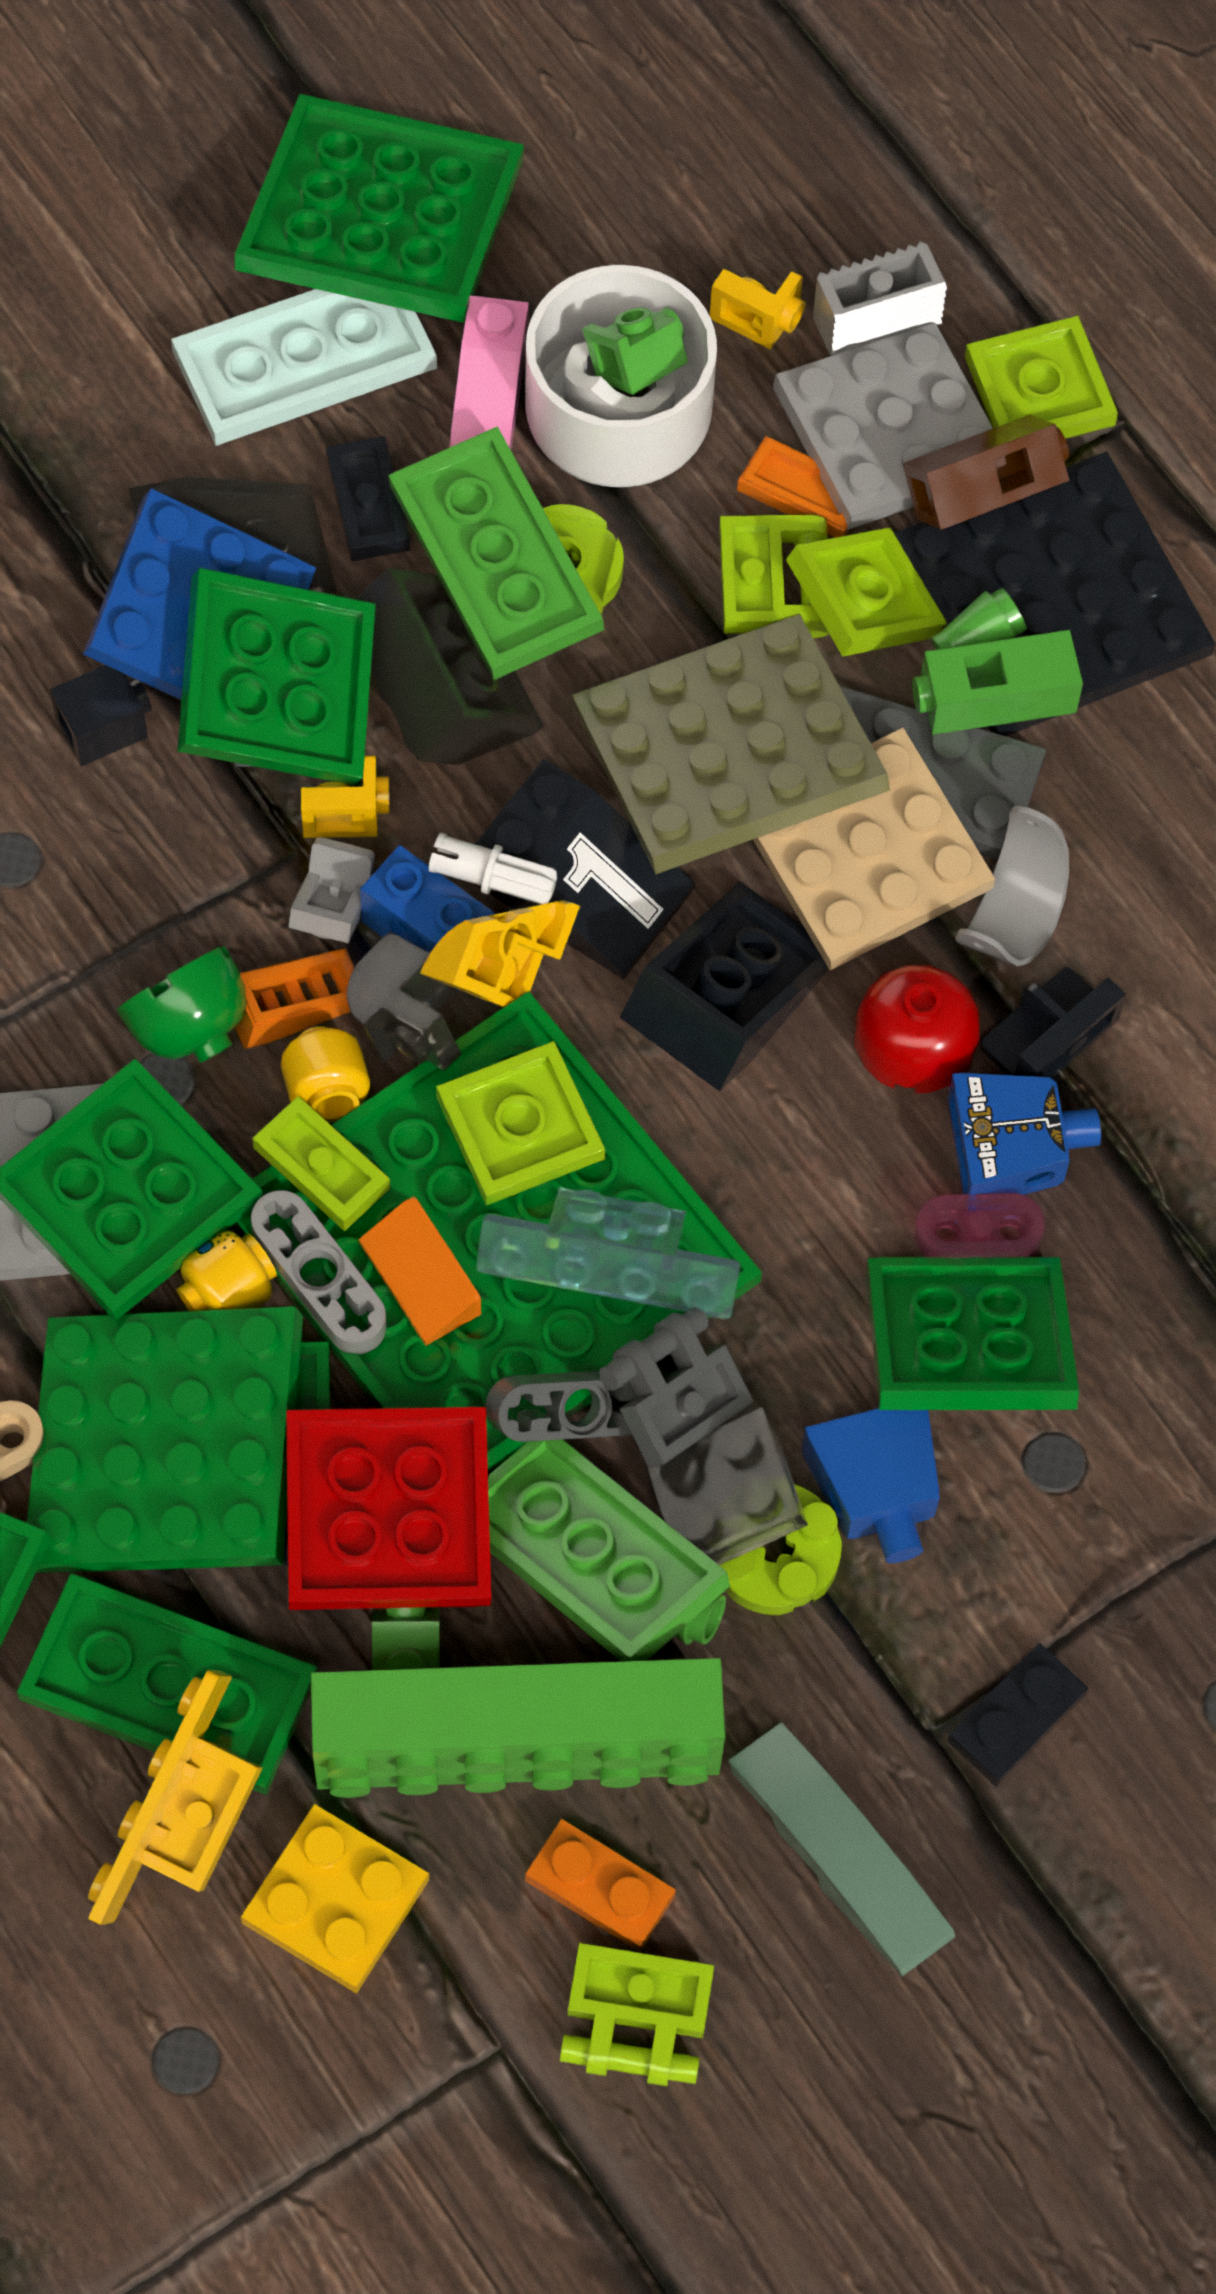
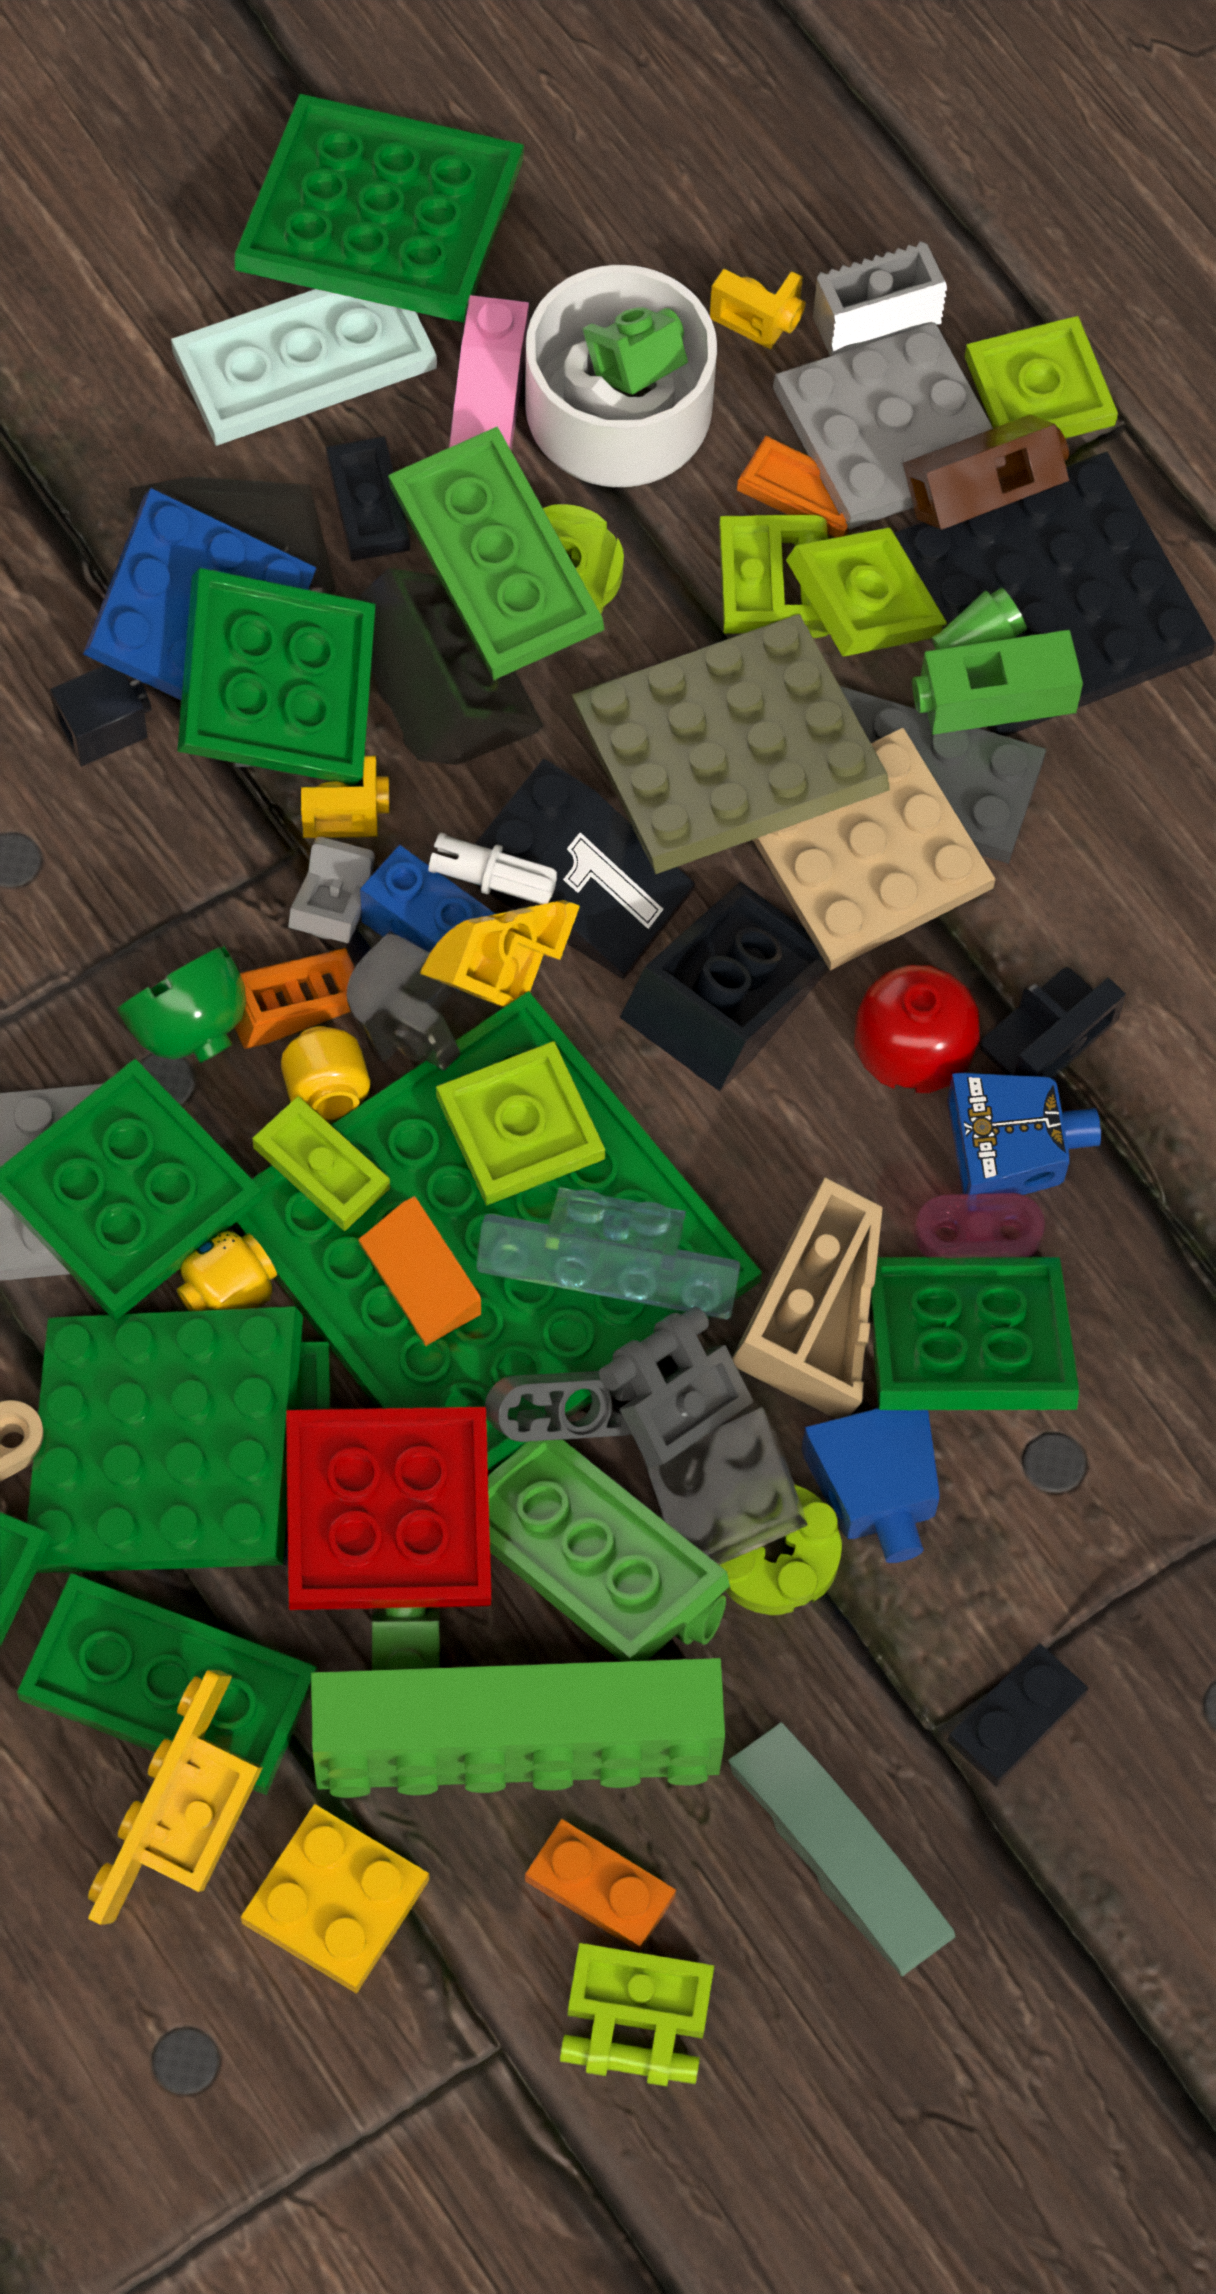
light grey beam [251,1190,386,1354] -> none
light grey piece [956,806,1069,966] -> none
none -> tan wedge [732,1178,883,1419]

